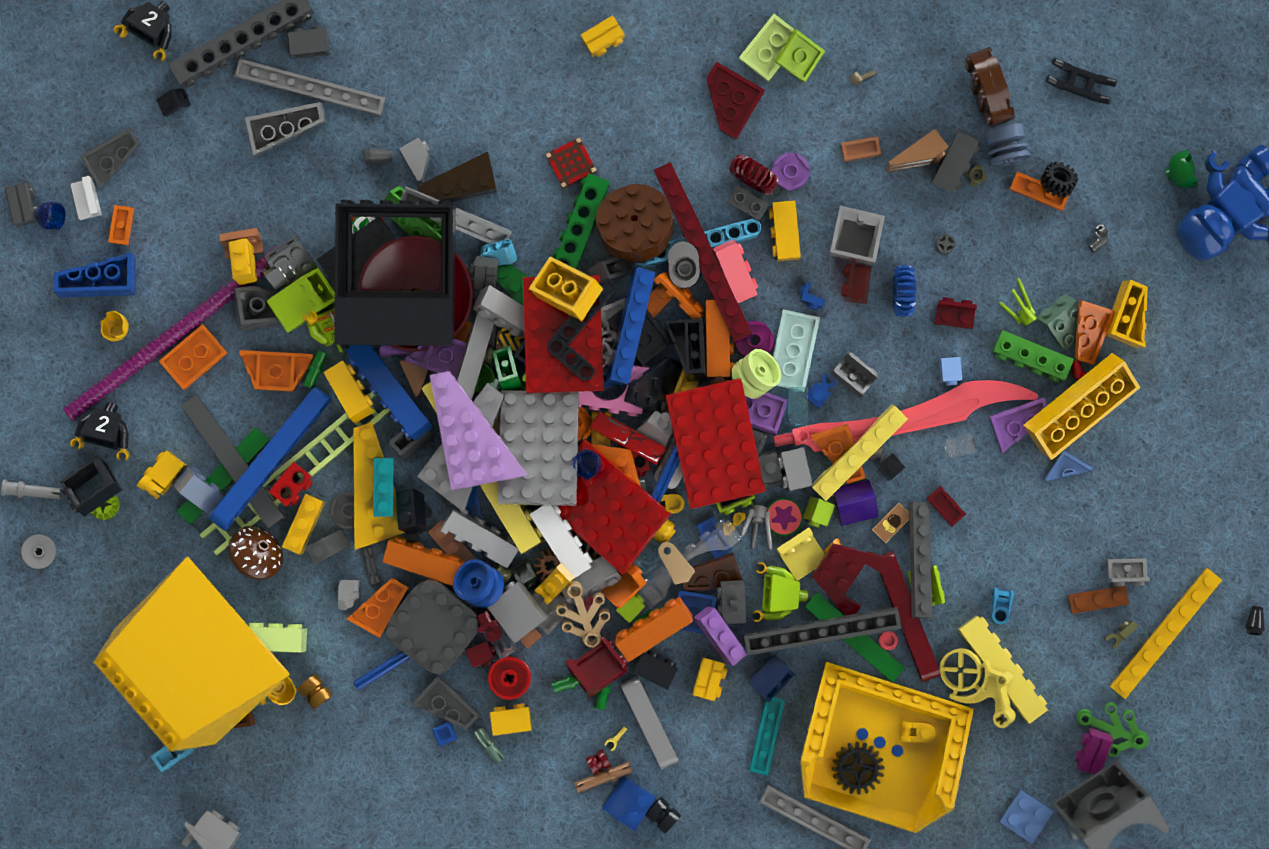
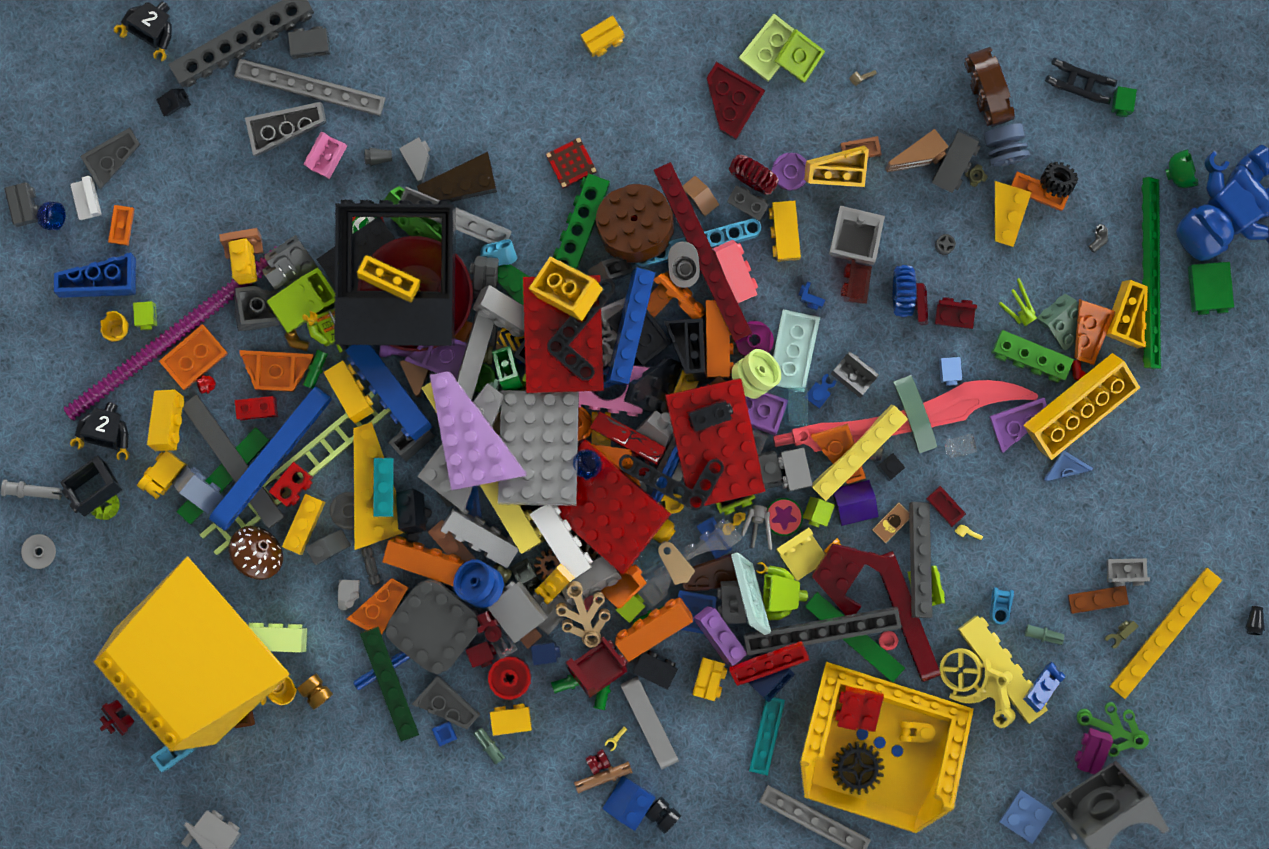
none -> dark red hips [99,700,135,736]
none -> lime brick [133,301,157,331]
none -> yellow brick [147,389,184,451]
none -> red plate [196,375,216,394]
none -> red brick [235,396,278,421]
none -> pearl gold arm [285,329,310,351]
none -> bright pink bracket [304,132,347,179]
none -> yellow brick [357,255,420,303]
none -> dark green plate [360,626,419,742]
none -> dark blue brick [531,642,561,665]
none -> black beam [619,454,724,511]
none -> medium nougat slope [683,176,719,217]
none -> black brick [686,400,733,432]
none -> red plate [729,641,809,686]
none -> light aqua tile [731,552,771,635]
none -> yellow wedge [804,146,869,187]
none -> red plate [834,686,884,732]
none -> sand green slope [893,375,937,453]
none -> dark red plate [915,283,929,326]
none -> light yellow hand [955,525,983,540]
none -> yellow wing [994,181,1032,247]
none -> plate [1023,662,1066,713]
none -> sand green axle [1025,624,1064,645]
none -> green brick [1111,86,1137,117]
none -> green plate [1141,177,1161,369]
none -> green brick [1188,262,1234,315]

